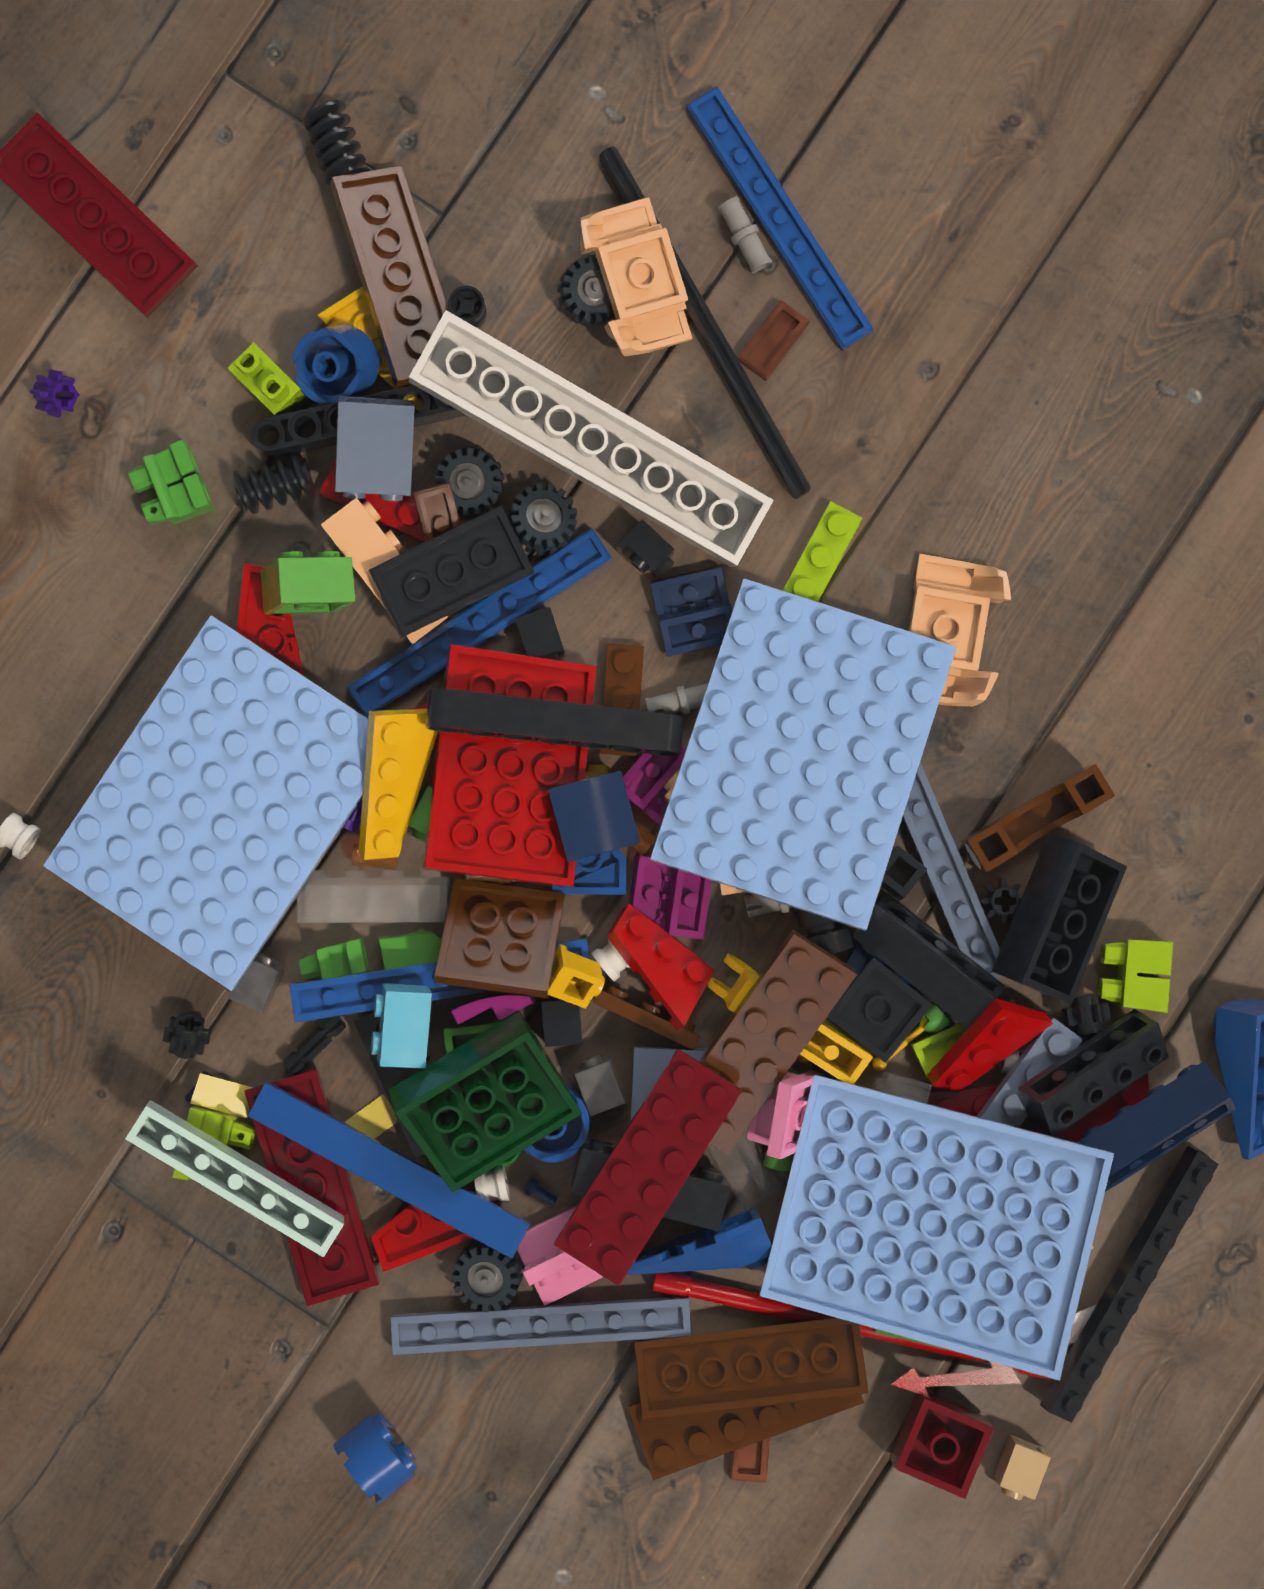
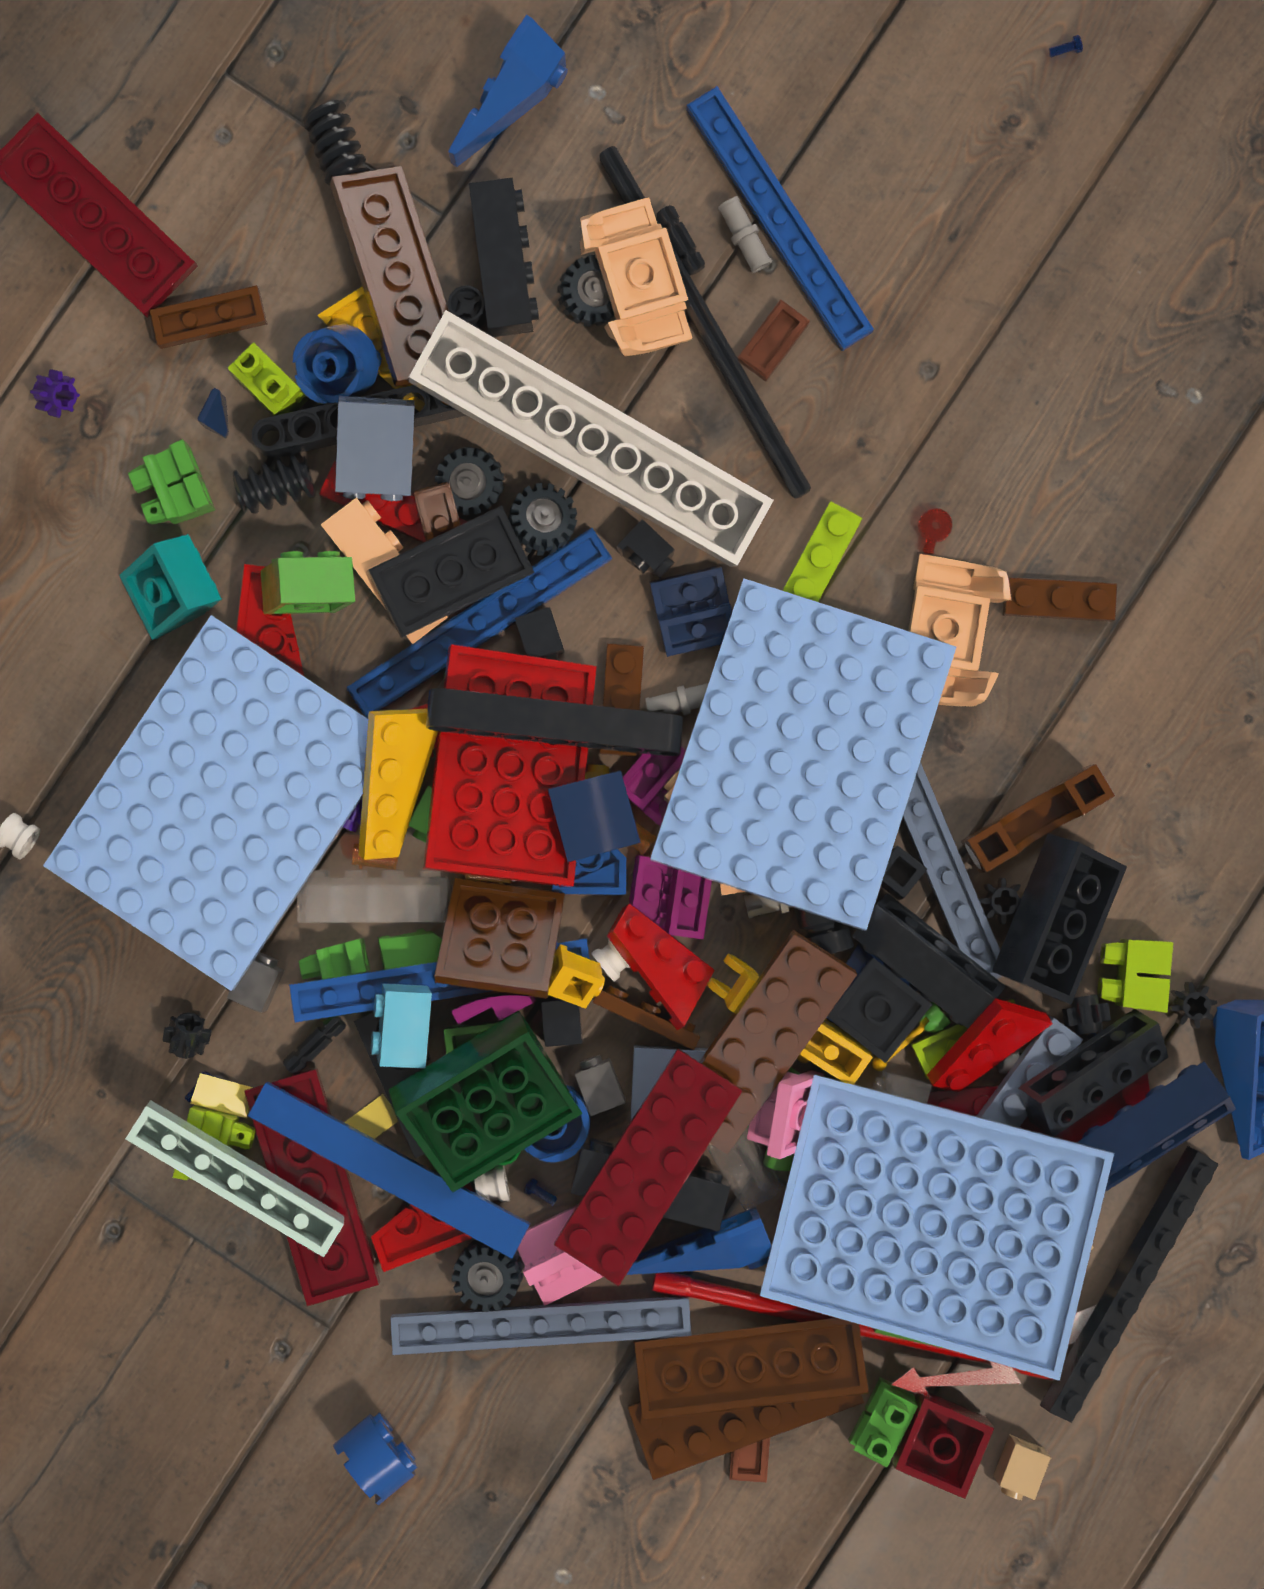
none -> teal slope [119,534,222,640]
none -> reddish brown plate [150,285,267,349]
none -> dark blue slope [197,388,229,438]
none -> blue wedge [448,15,568,167]
none -> black brick [469,177,539,337]
none -> black axle [657,205,705,275]
none -> bright green hips [848,1377,918,1467]
none -> clear red piece [918,508,953,554]
none -> reddish brown plate [1003,577,1117,622]
none -> clear blue piece [1049,35,1083,58]
none -> black gear [1168,981,1217,1028]

